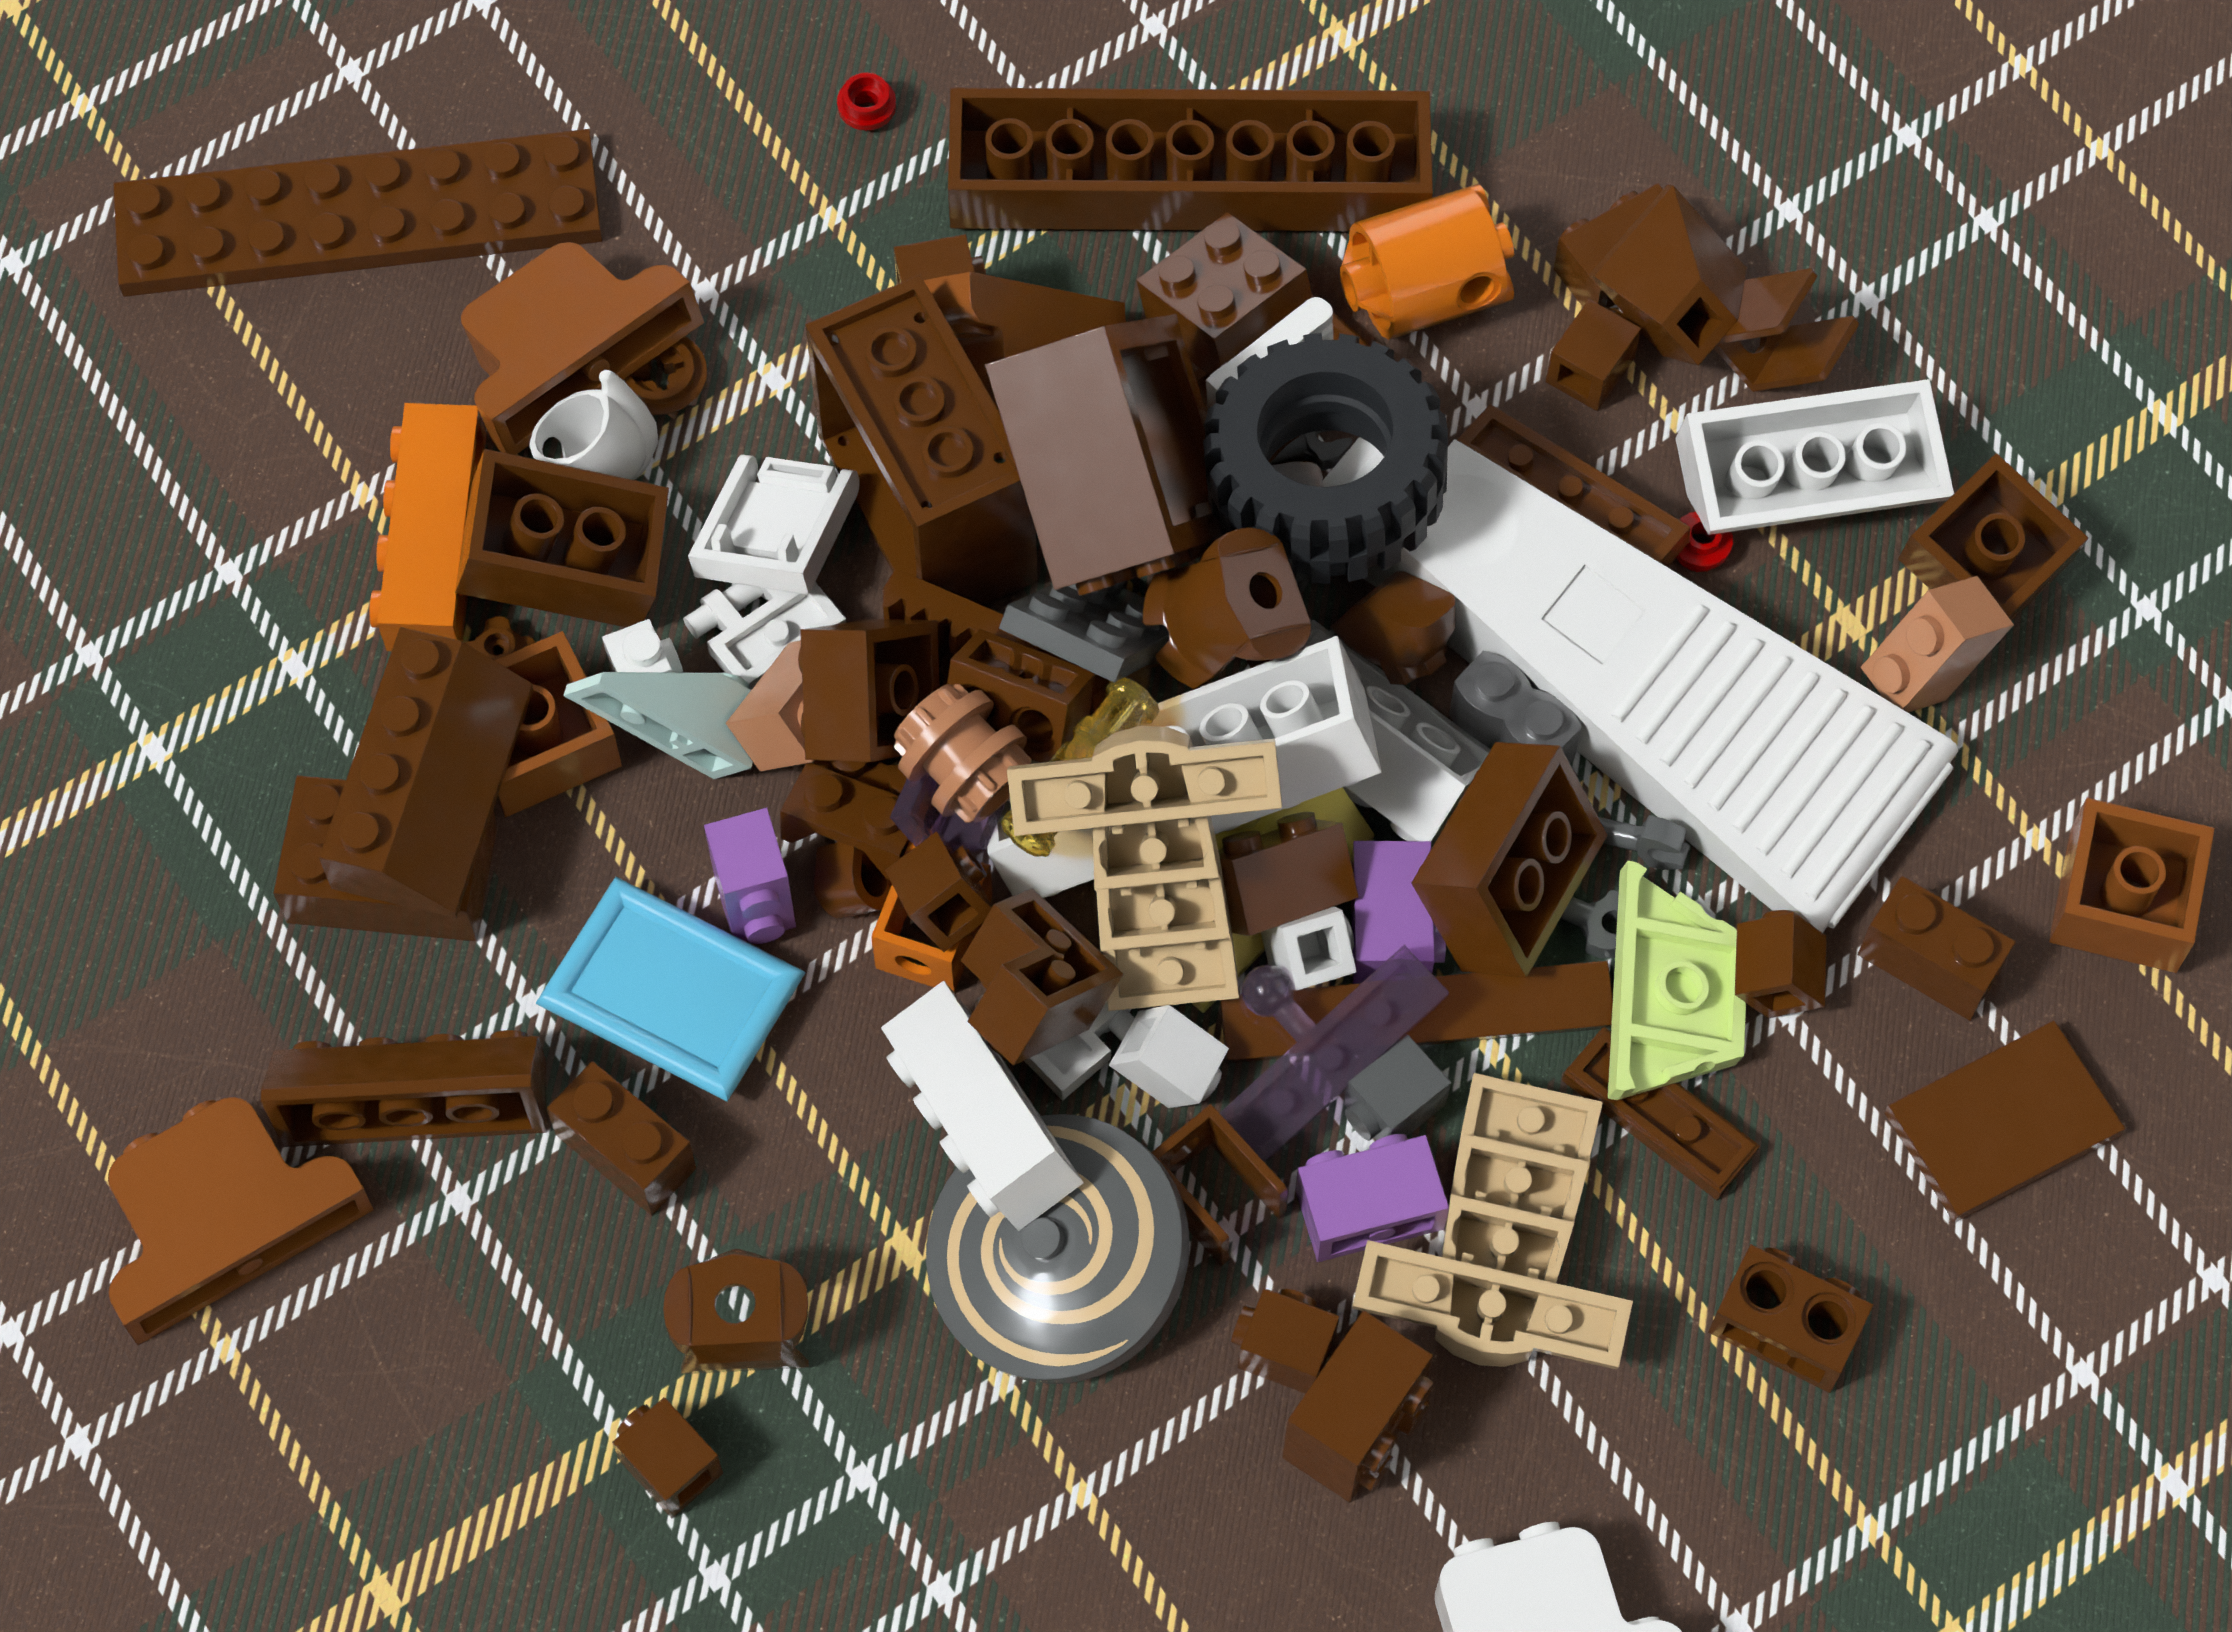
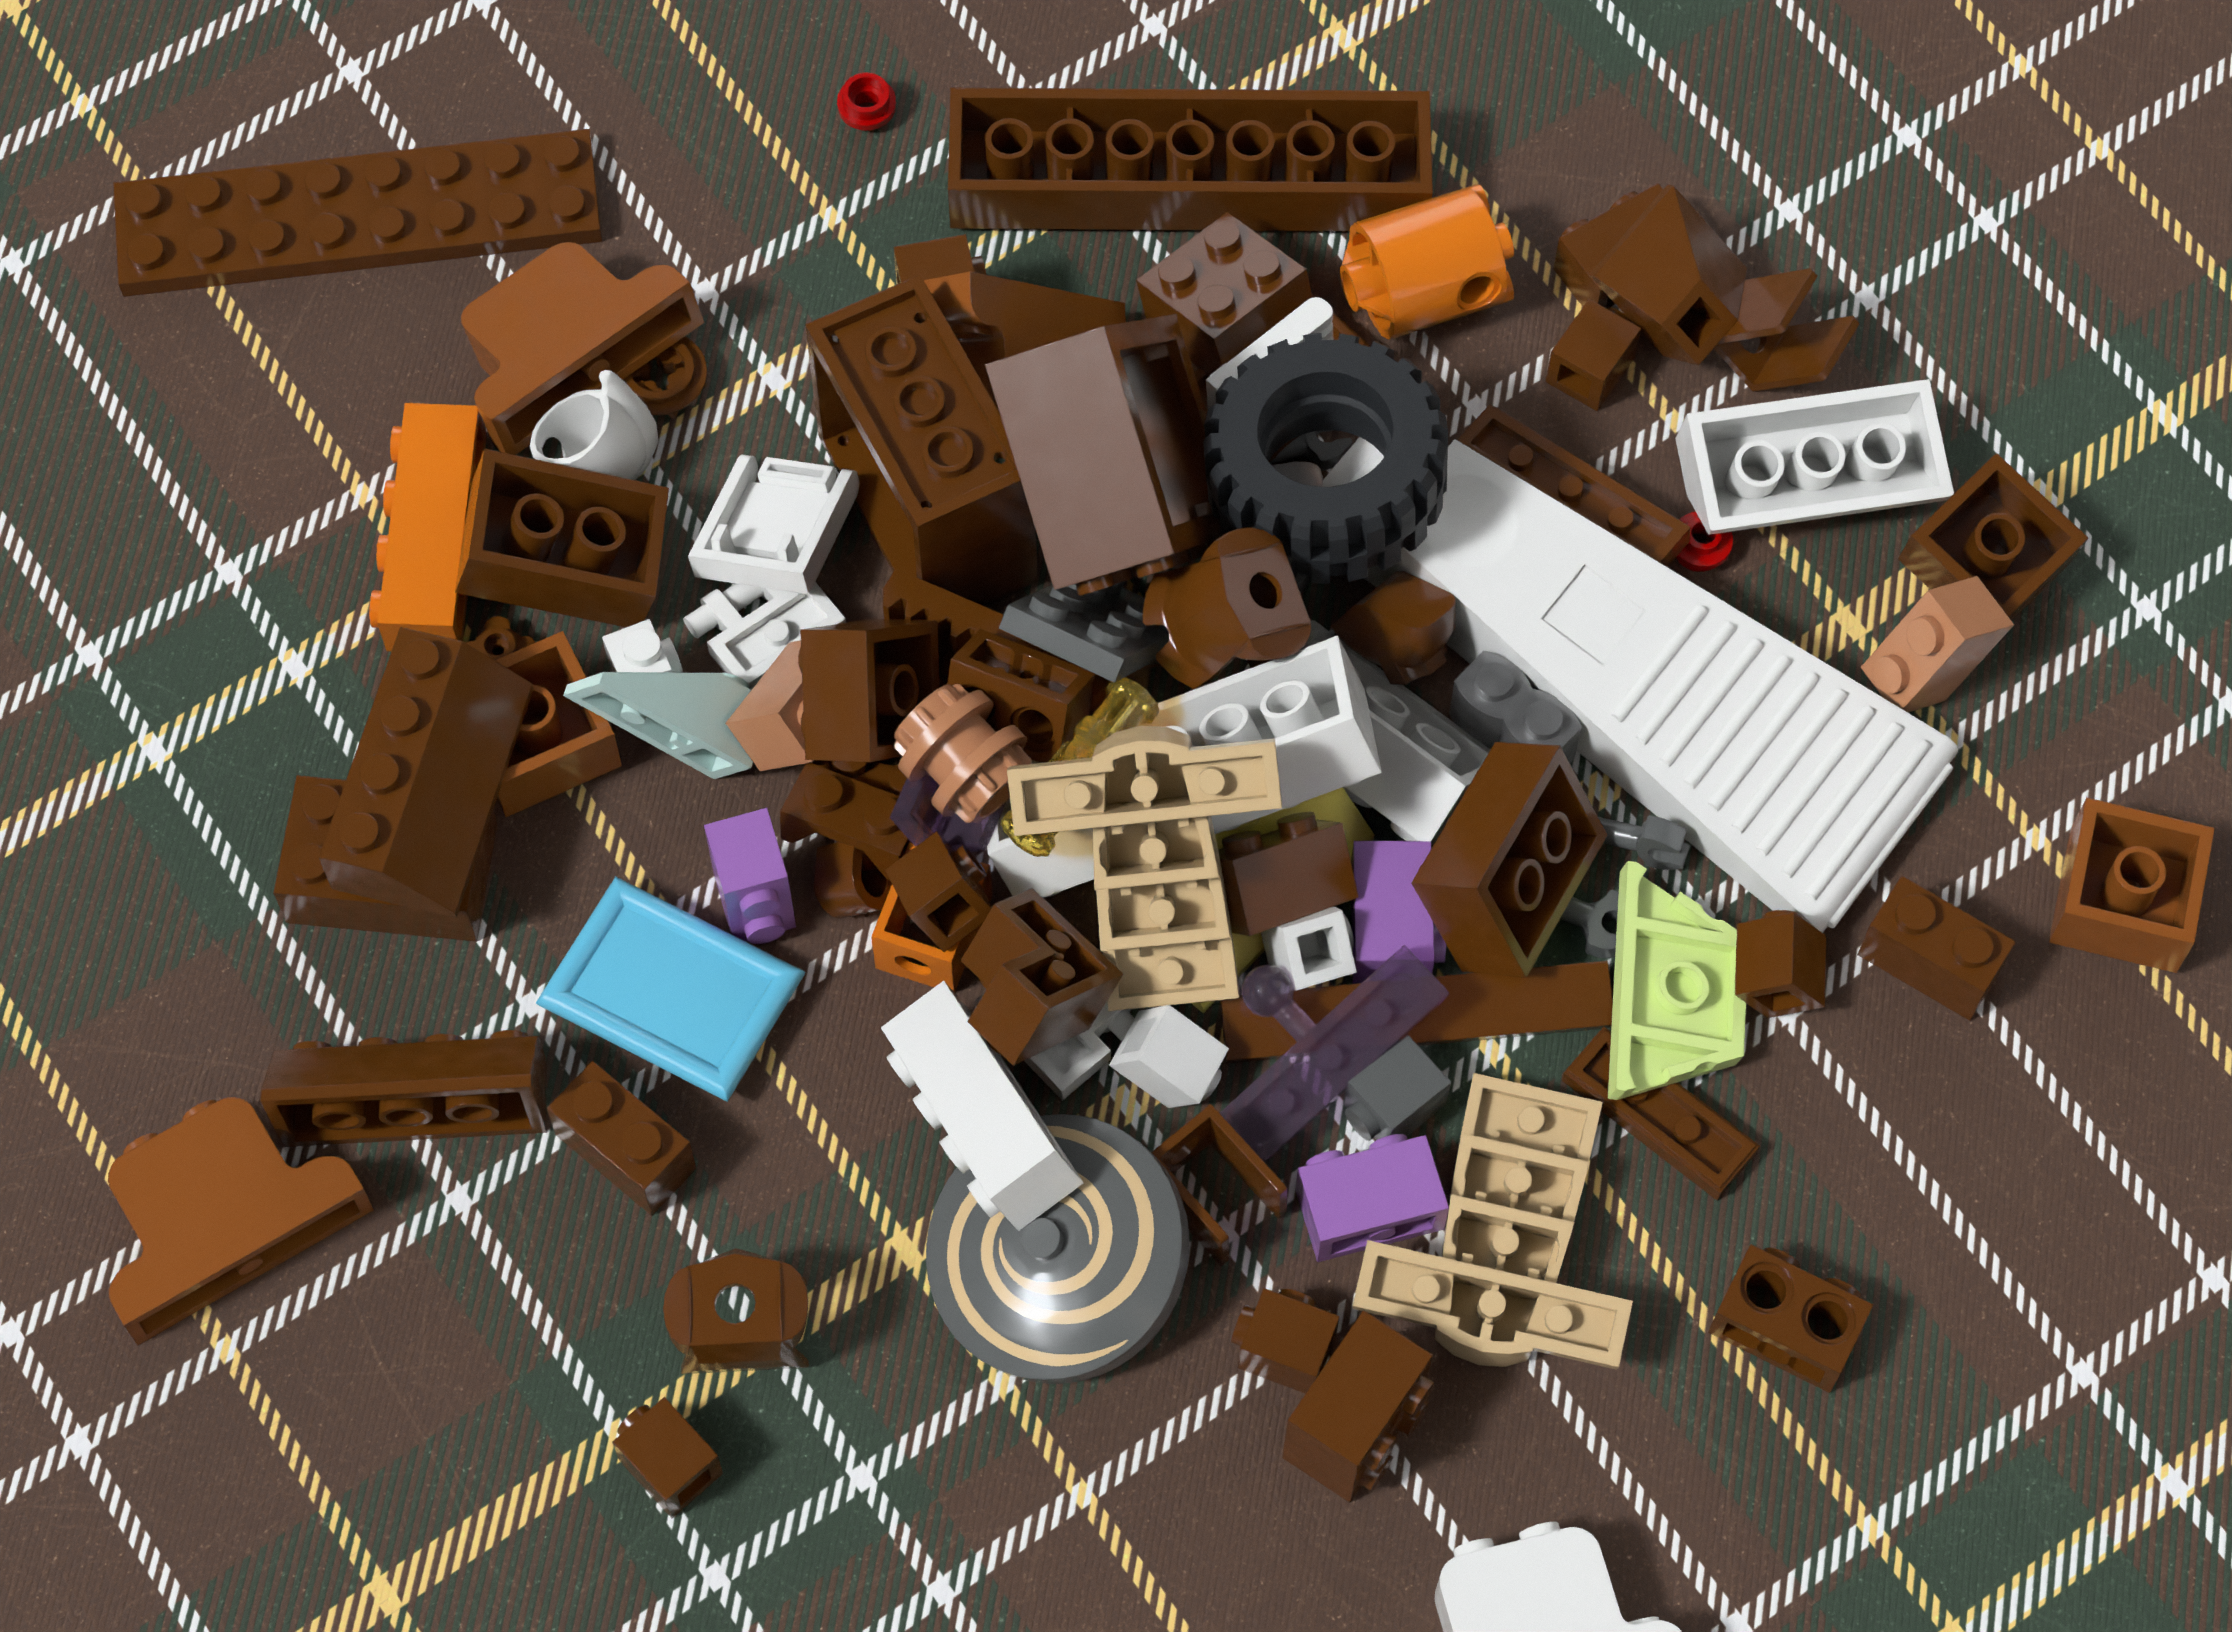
reddish brown tile [1885,1020,2125,1223] -> none

